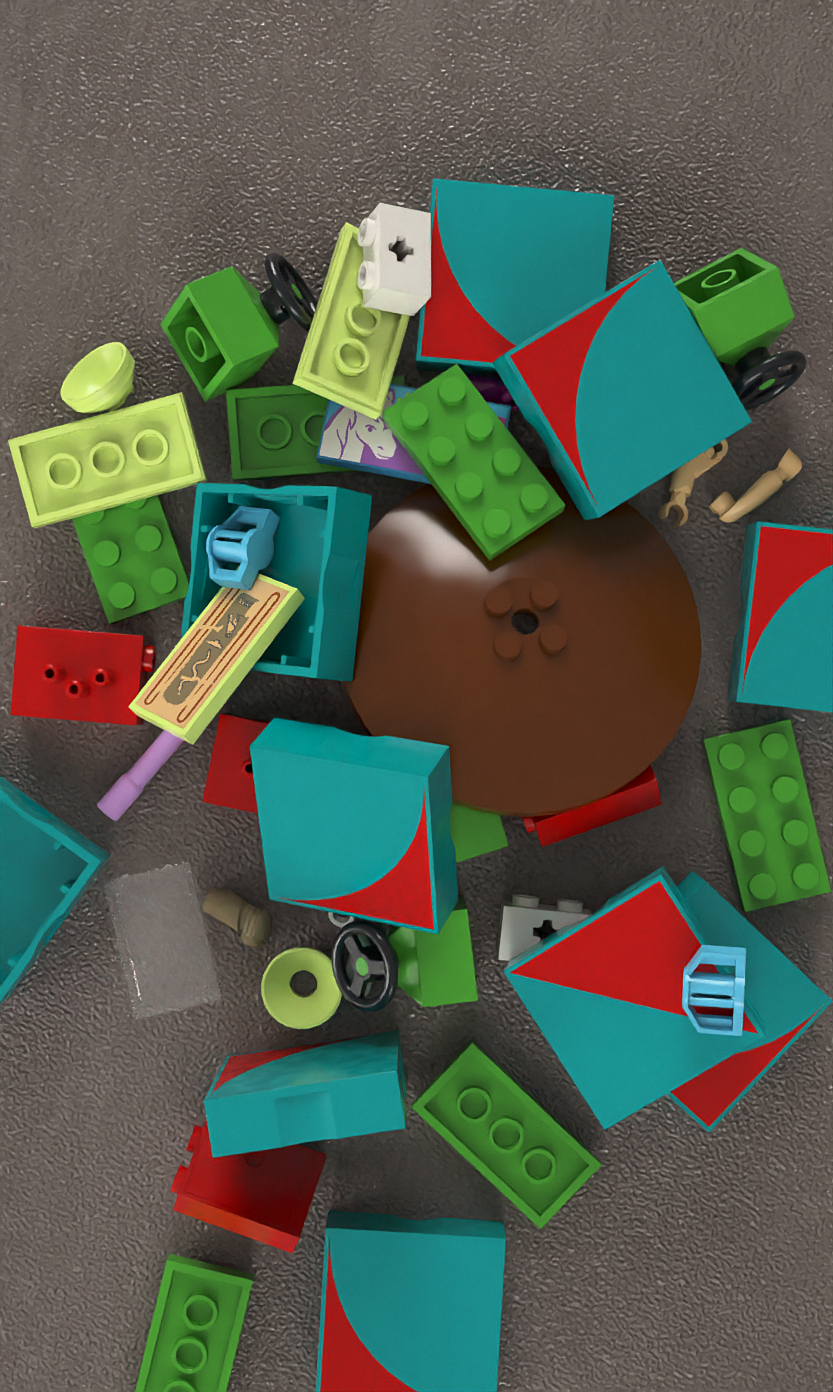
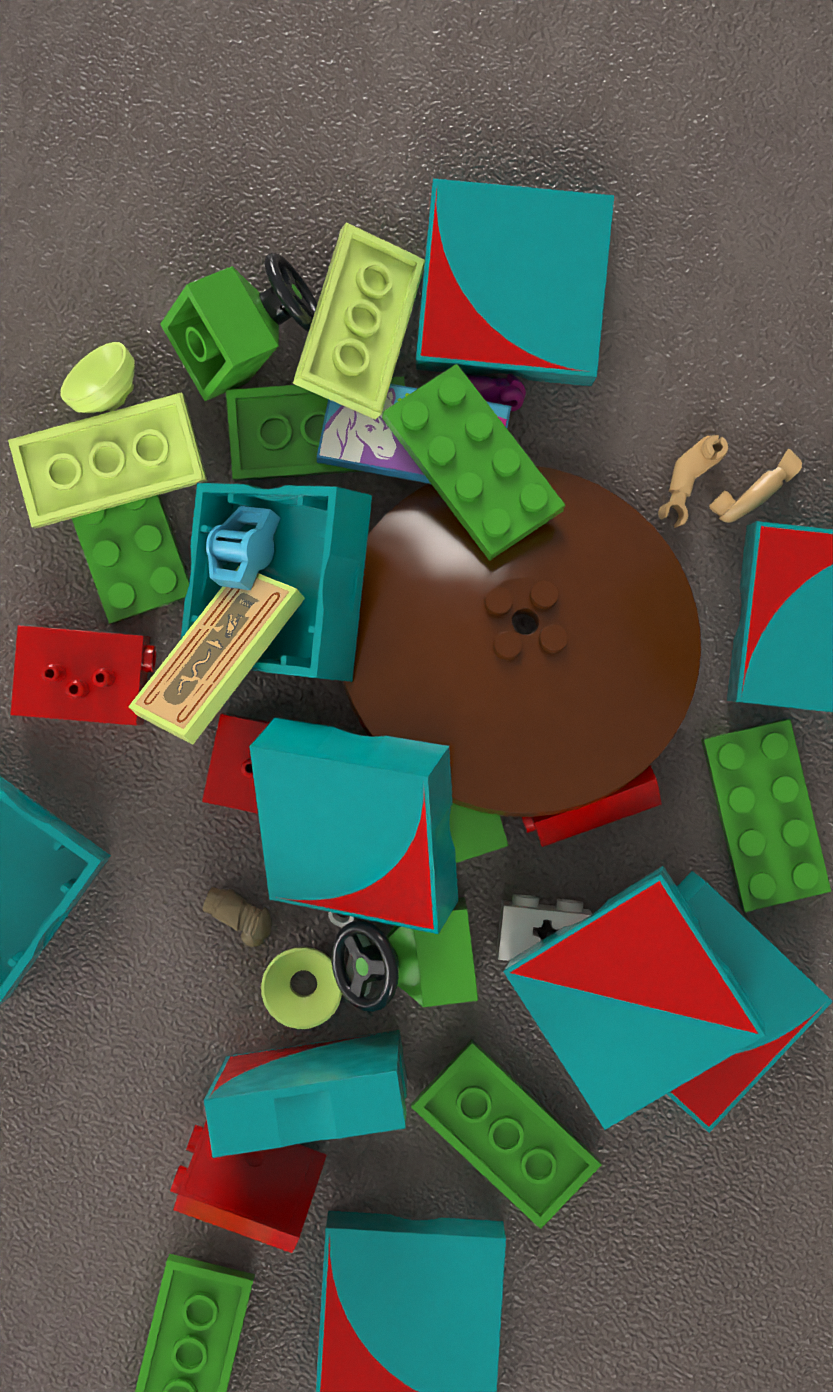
lavender piece [97,730,184,821] -> none
clear piece [103,861,223,1020] -> none
white brick [358,203,431,316] -> none
teal tile [492,260,752,521] -> none
bright green piece [674,248,807,411] -> none
medium azure piece [682,945,746,1036] -> none

